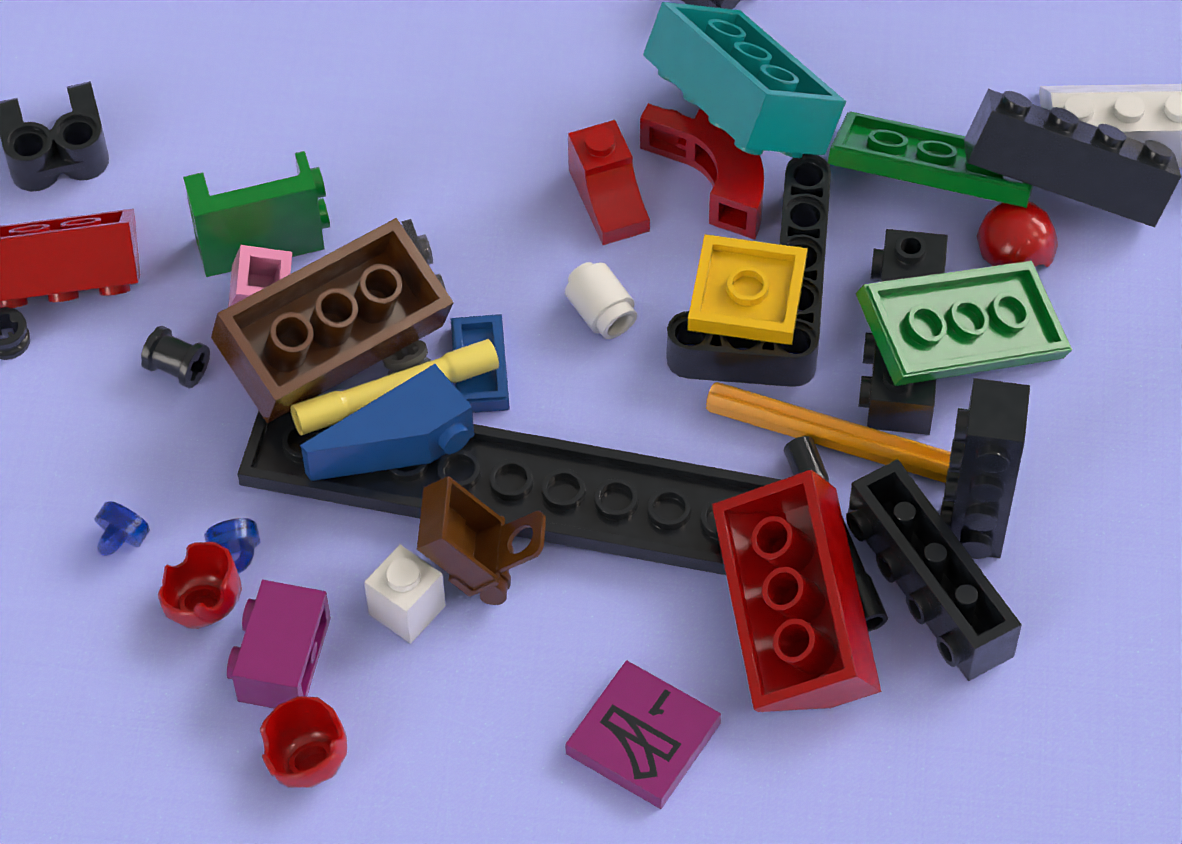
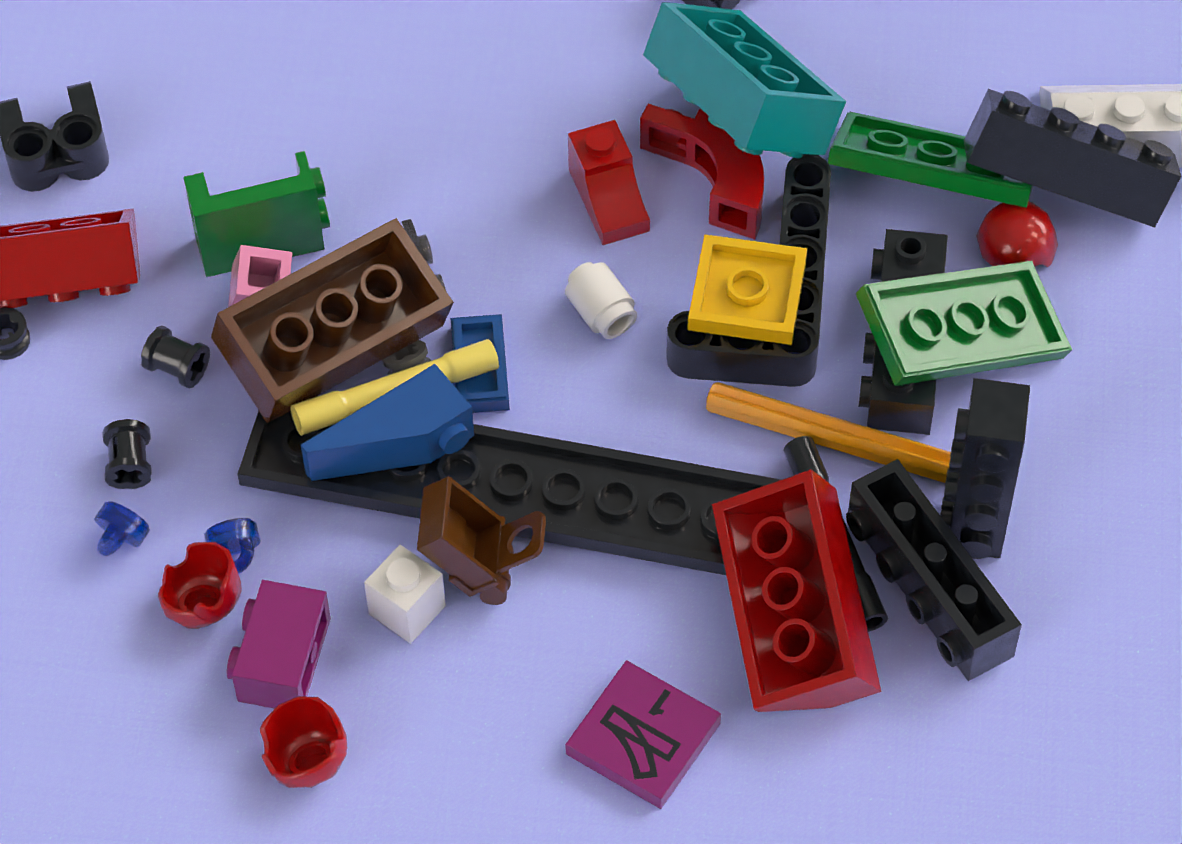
none -> black bush [102,419,152,489]

